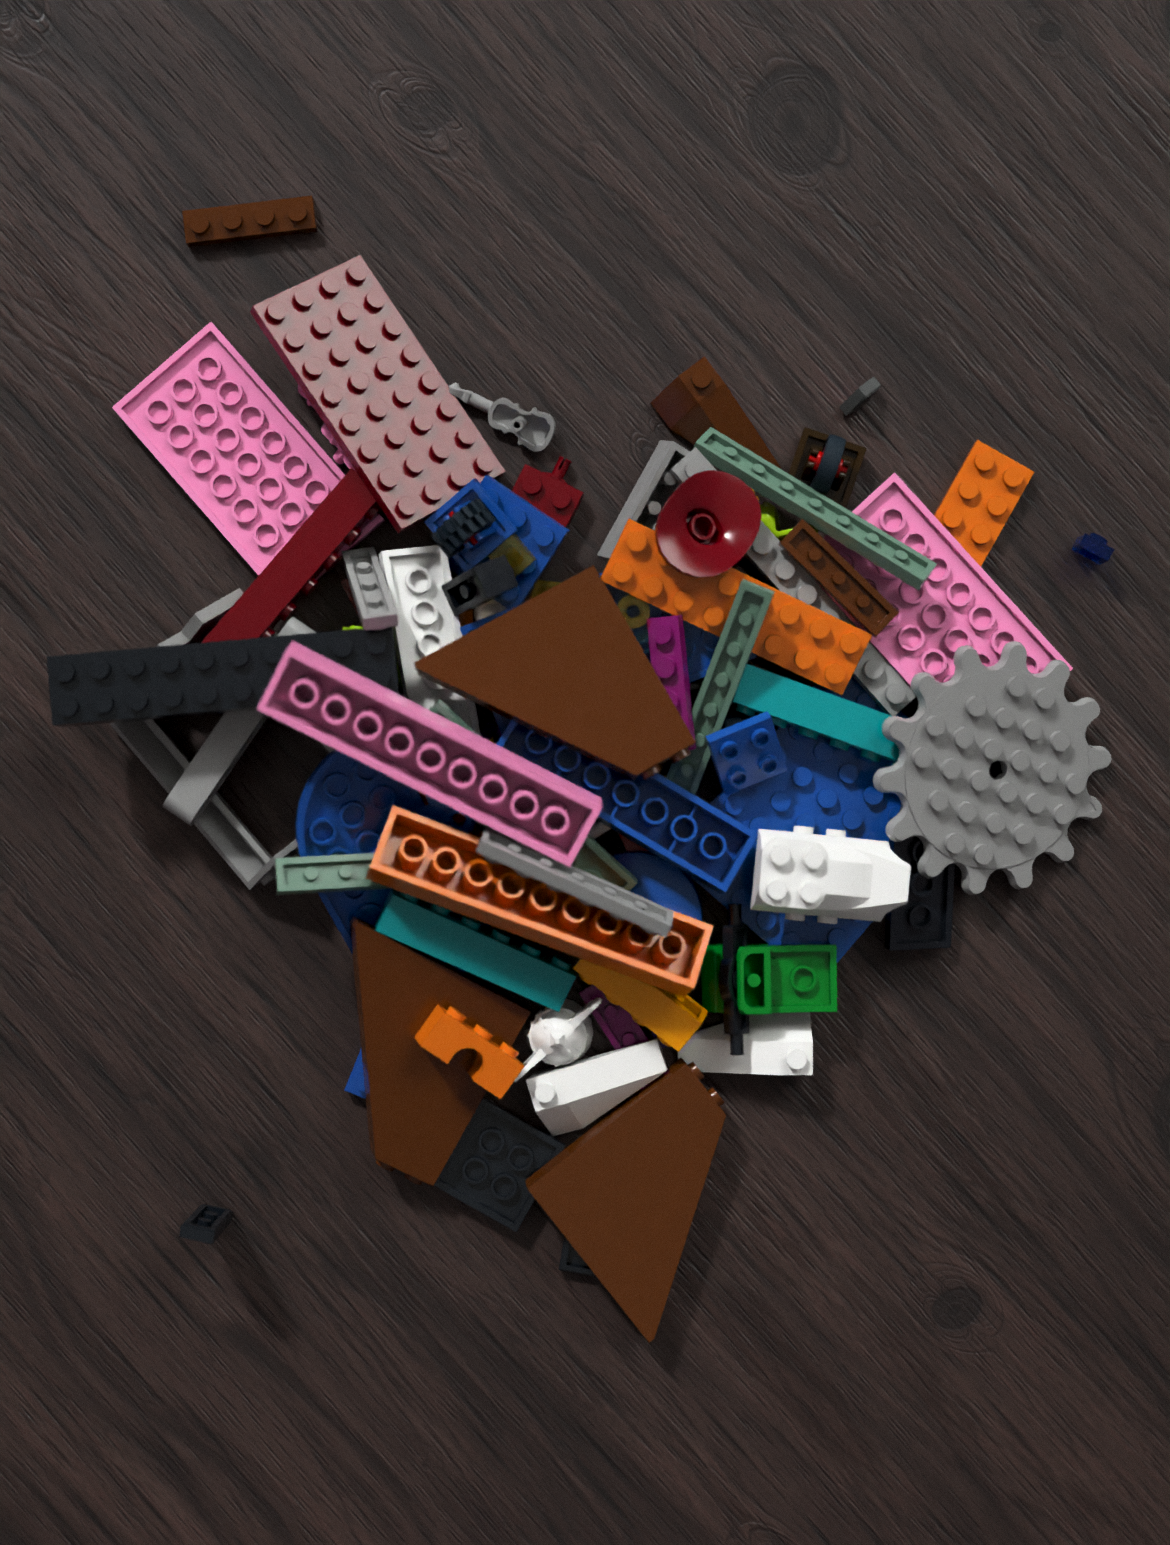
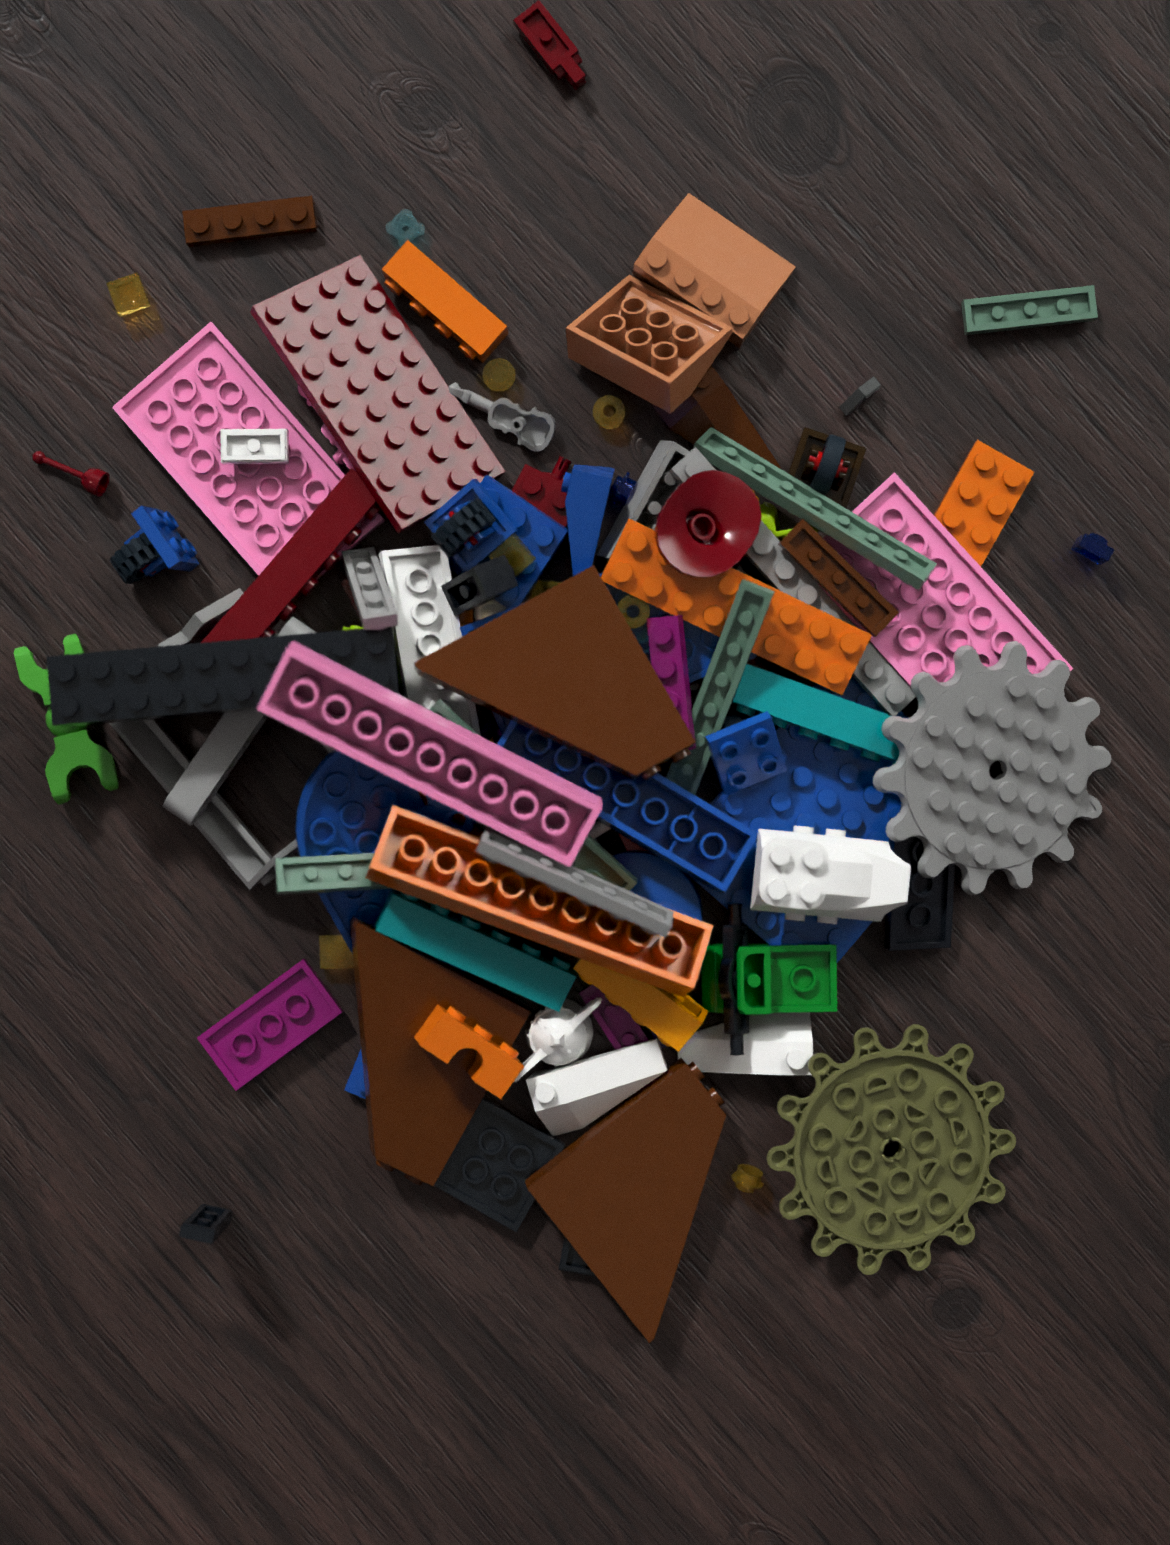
none -> bright green piece [14,633,119,805]
none -> dark red hinge [32,451,110,497]
none -> clear yellow plate [106,272,151,317]
none -> blue plate [110,506,200,584]
none -> magenta plate [197,958,344,1091]
none -> white plate [220,429,289,464]
none -> clear yellow plate [319,935,354,969]
none -> orange brick [382,240,508,363]
none -> clear light blue plate [386,209,425,247]
none -> clear yellow plate [483,358,516,392]
none -> dark red hinge [513,0,586,90]
none -> blue wedge [561,464,615,576]
none -> nougat slope [566,275,733,413]
none -> clear yellow plate [593,395,626,429]
none -> clear blue plate [609,472,637,505]
none -> nougat slope [633,193,796,348]
none -> clear yellow plate [731,1164,763,1193]
none -> olive plate [766,1024,1016,1275]
none -> sand green plate [961,285,1098,335]

